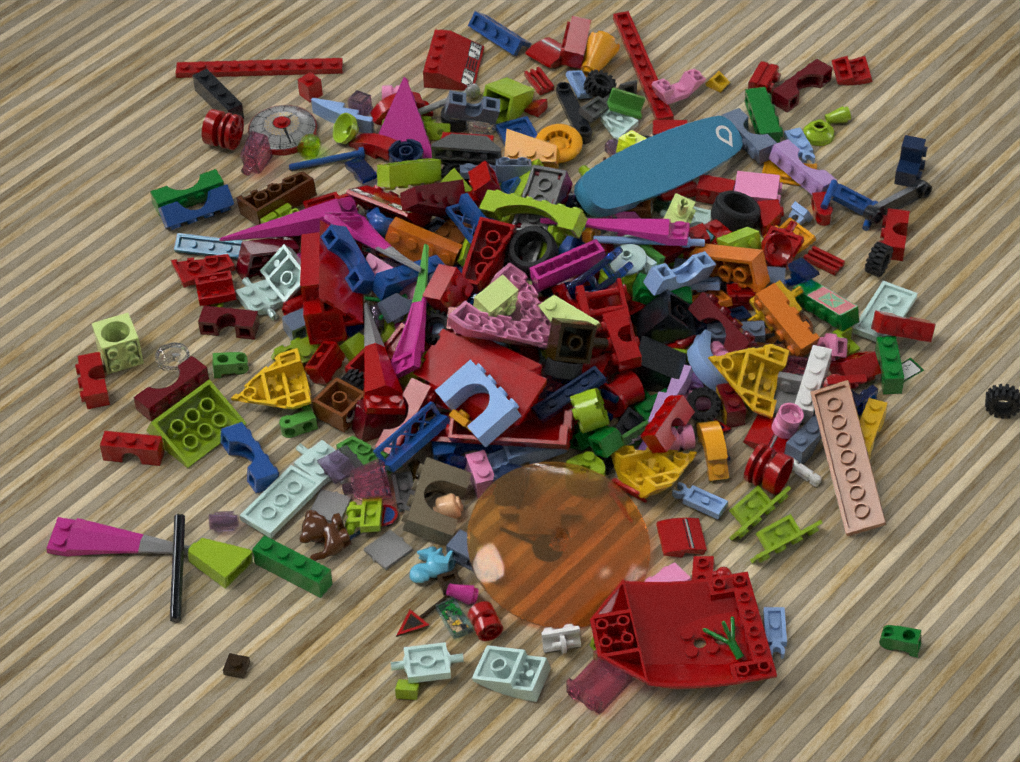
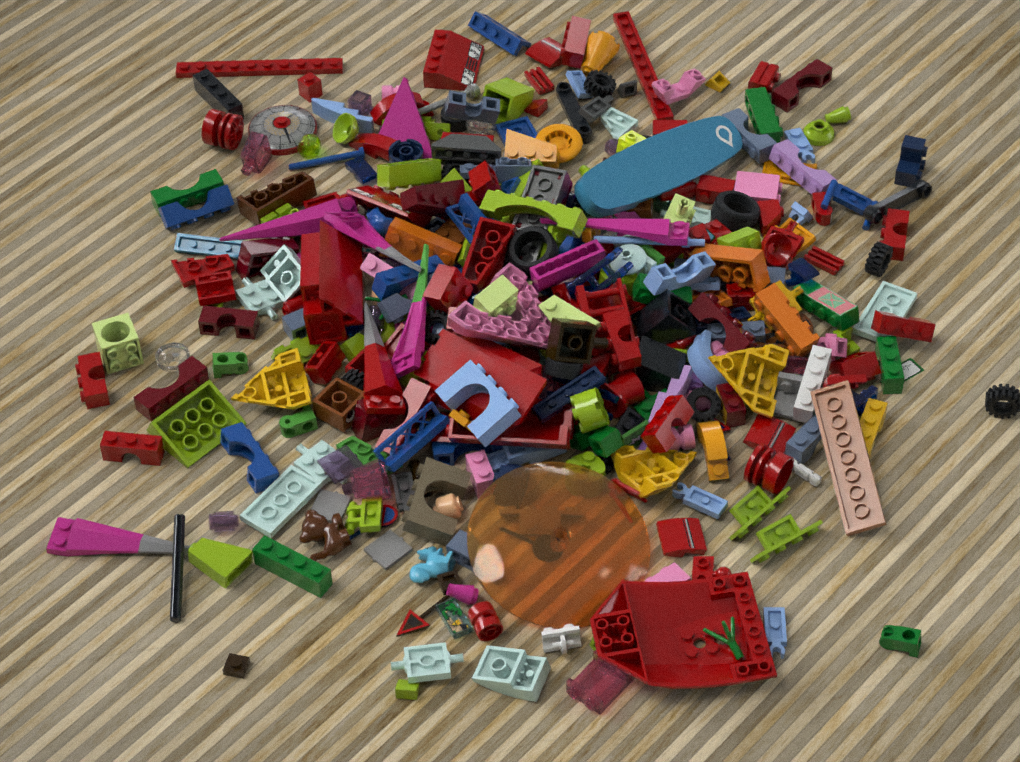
blue arch [320,224,375,294] -> none
clear blue piece [445,454,467,470] -> none
bright green panel [607,87,645,119] -> none
bright pink wheel [772,403,804,439] -> none
red slope [831,55,873,86] -> none

